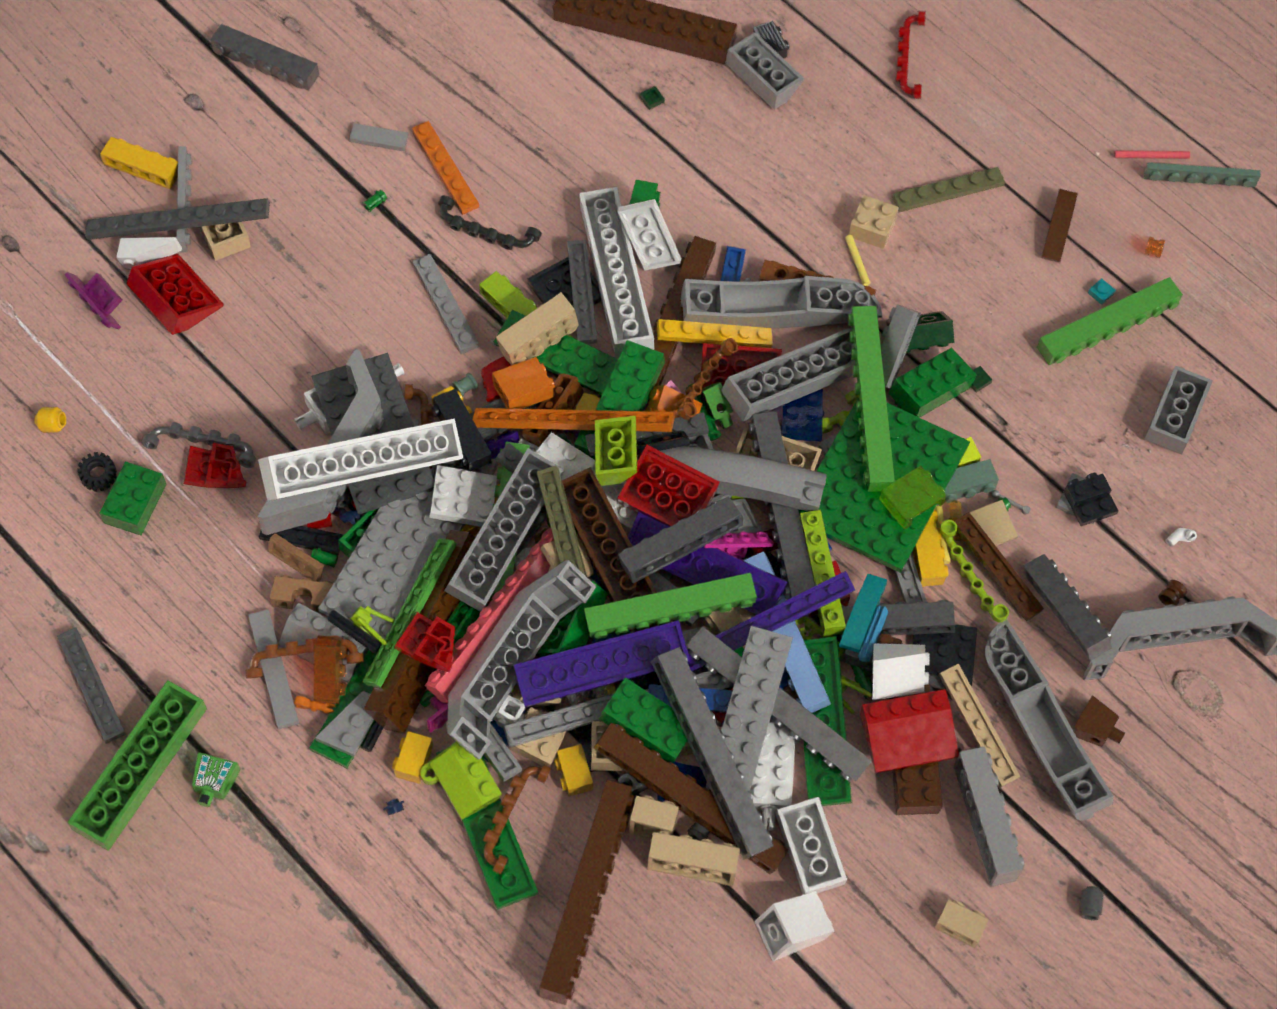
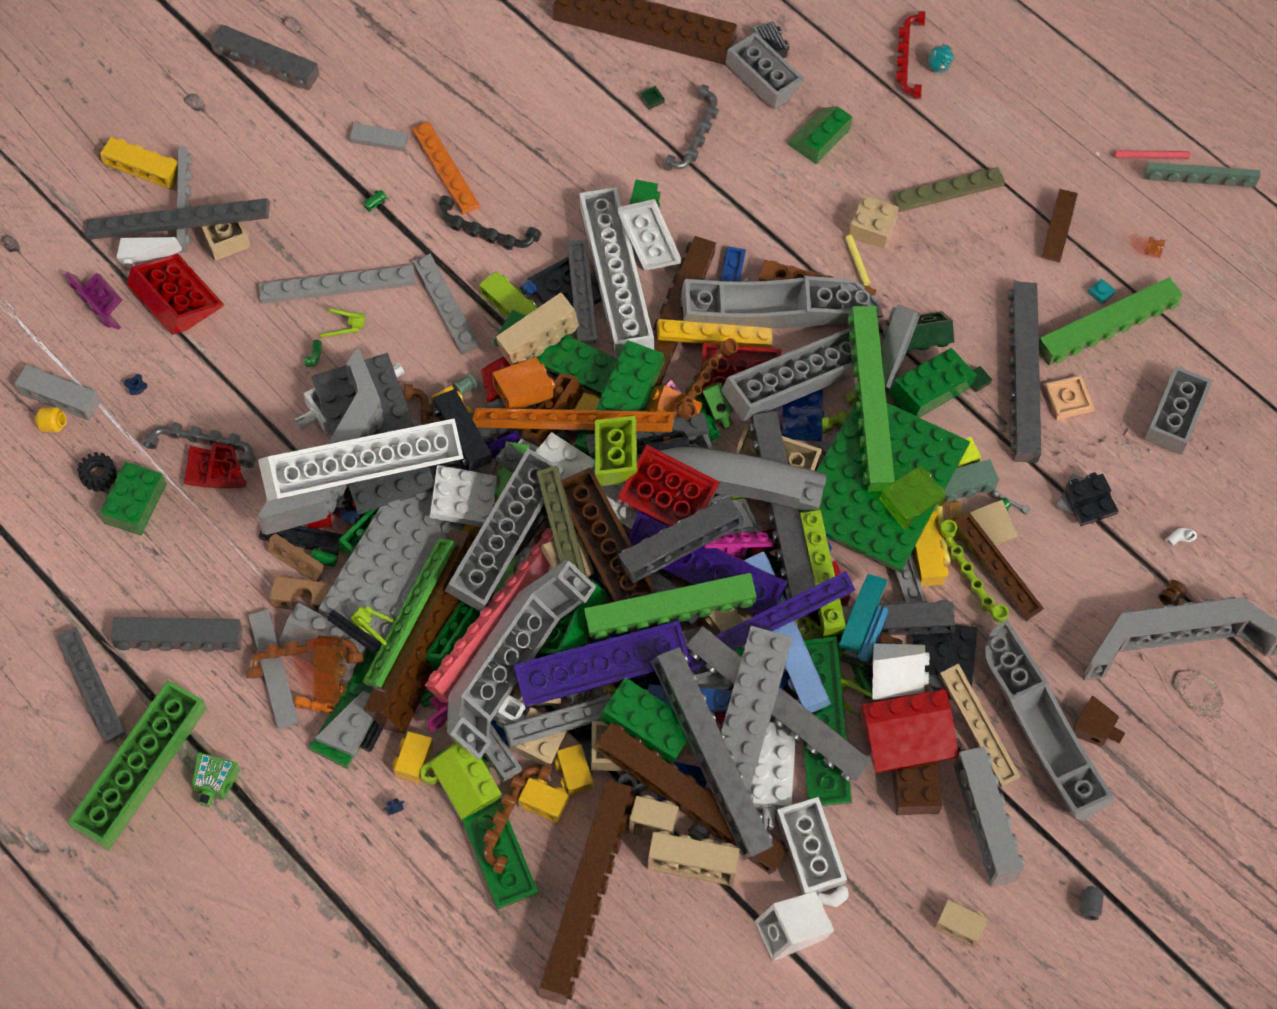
red slope [395,612,455,672] -> none
flat silver brick [1023,554,1112,660] -> none
none -> light grey brick [14,365,100,421]
none -> dark grey brick [111,617,243,652]
none -> dark blue plate [124,374,147,395]
none -> light grey plate [259,265,416,304]
none -> green arm [305,340,322,368]
none -> lime plant [319,308,365,338]
none -> yellow brick [518,777,569,824]
none -> blue arm [519,280,537,296]
none -> flat silver bar [663,84,719,171]
none -> green slope [787,106,853,164]
none -> white arm [818,886,849,907]
none -> teal head [928,44,955,73]
none -> flat silver brick [1008,282,1041,463]
none -> light nougat tile [1043,375,1095,420]

